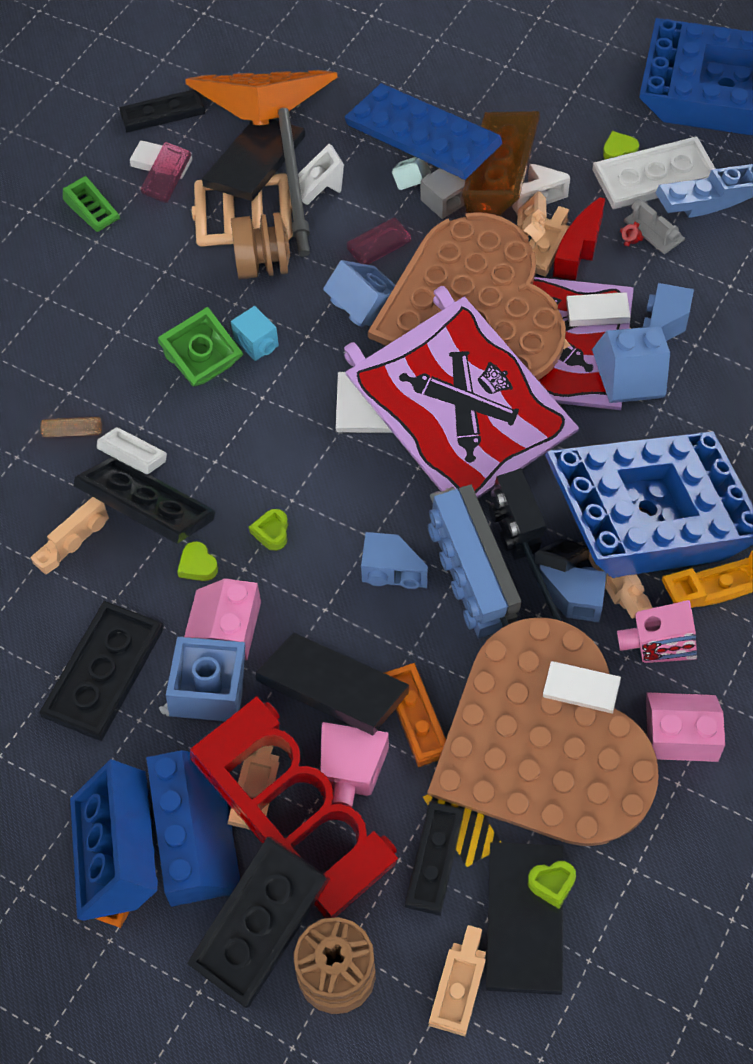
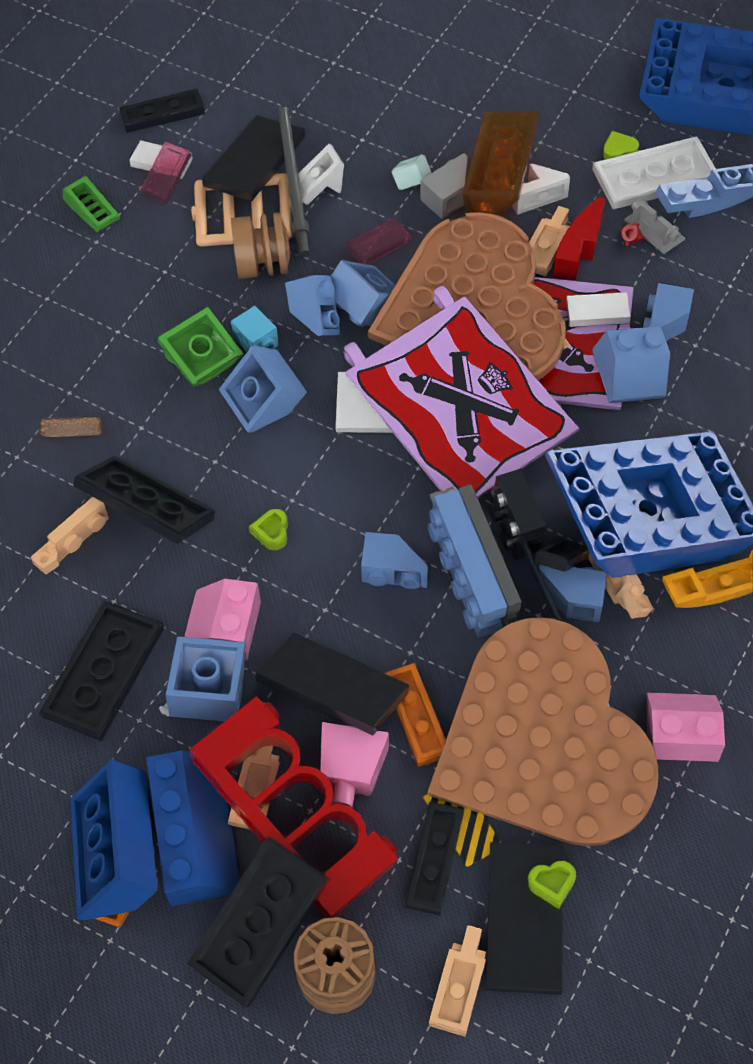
white tile [97,427,167,475] -> none
lime tile [177,541,218,581] -> none
orange slope [185,70,338,125] -> none
blue plate [345,83,503,180] -> none
light nougat hinge [517,190,547,242] -> none
white tile [543,661,621,714] -> none
bright pink torso [617,600,697,663] -> none
none -> medium blue slope [219,345,307,433]
none -> medium blue slope [285,275,341,336]

